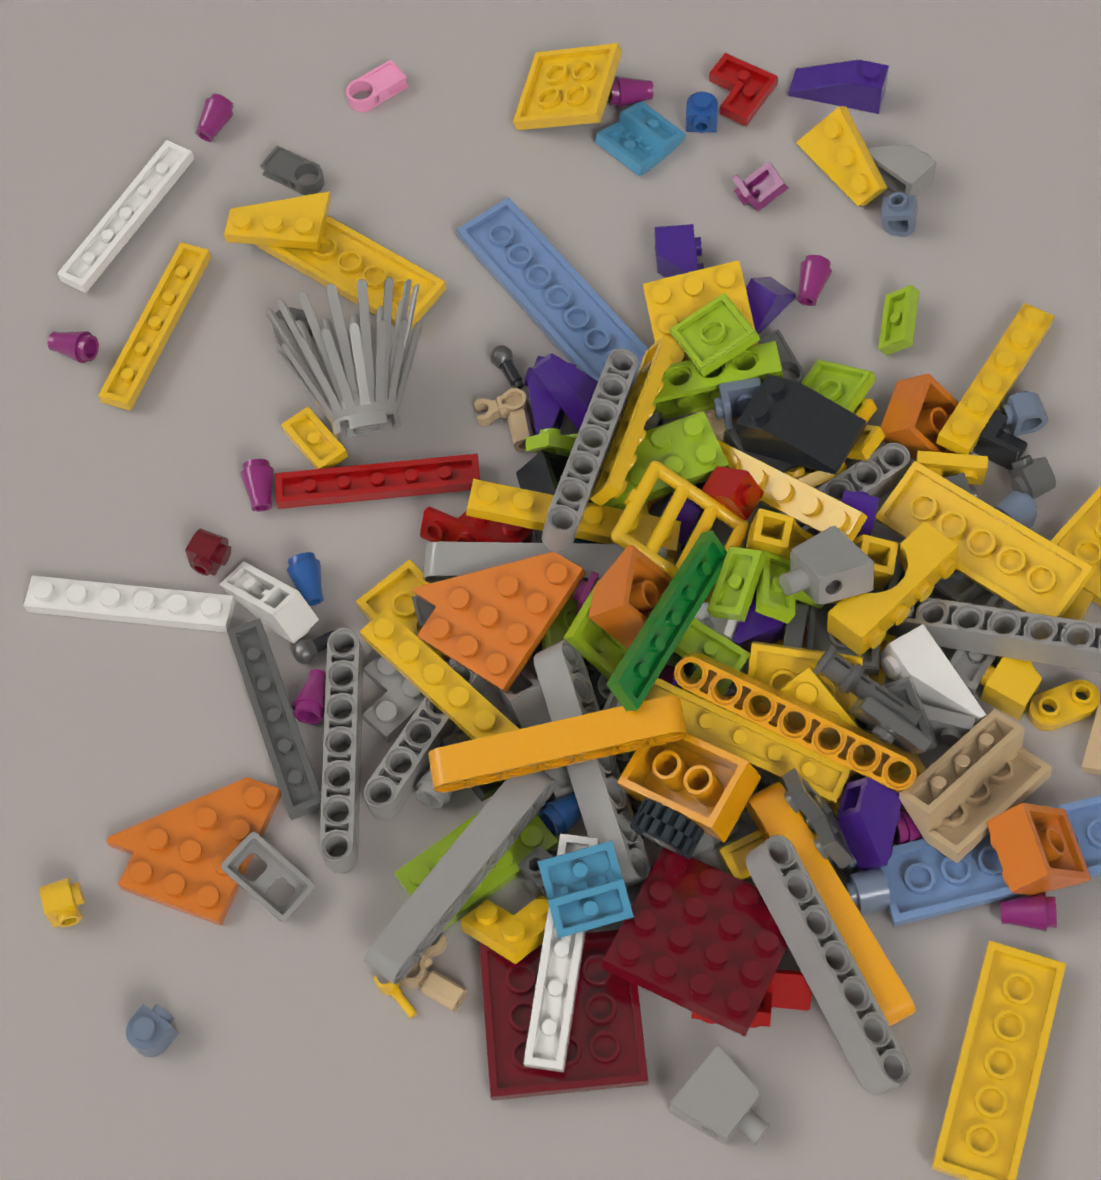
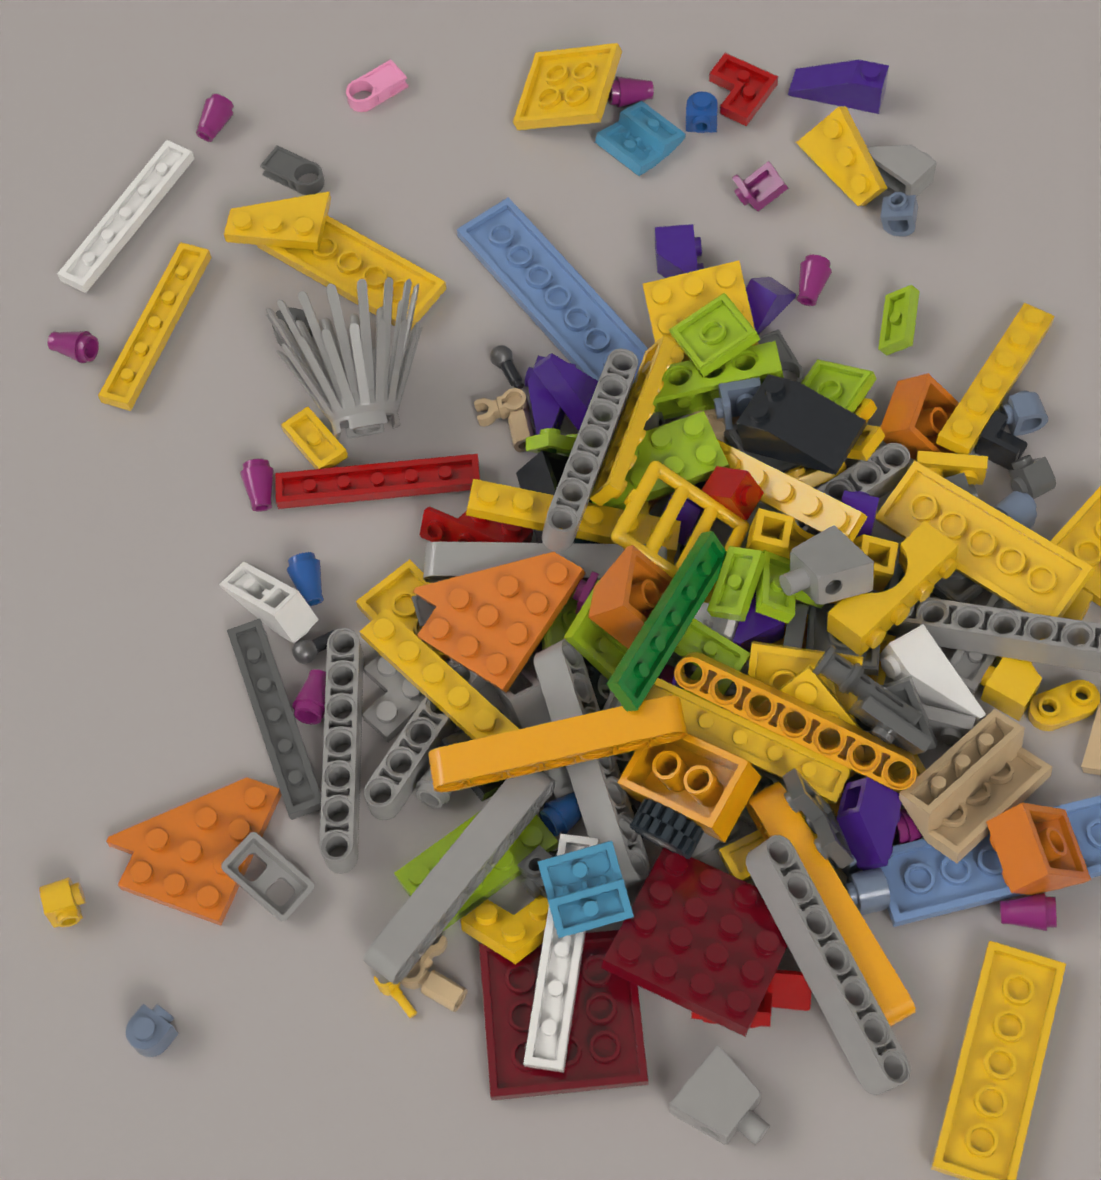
white plate [23,575,235,633] -> none
dark red plate [185,528,231,576] -> none

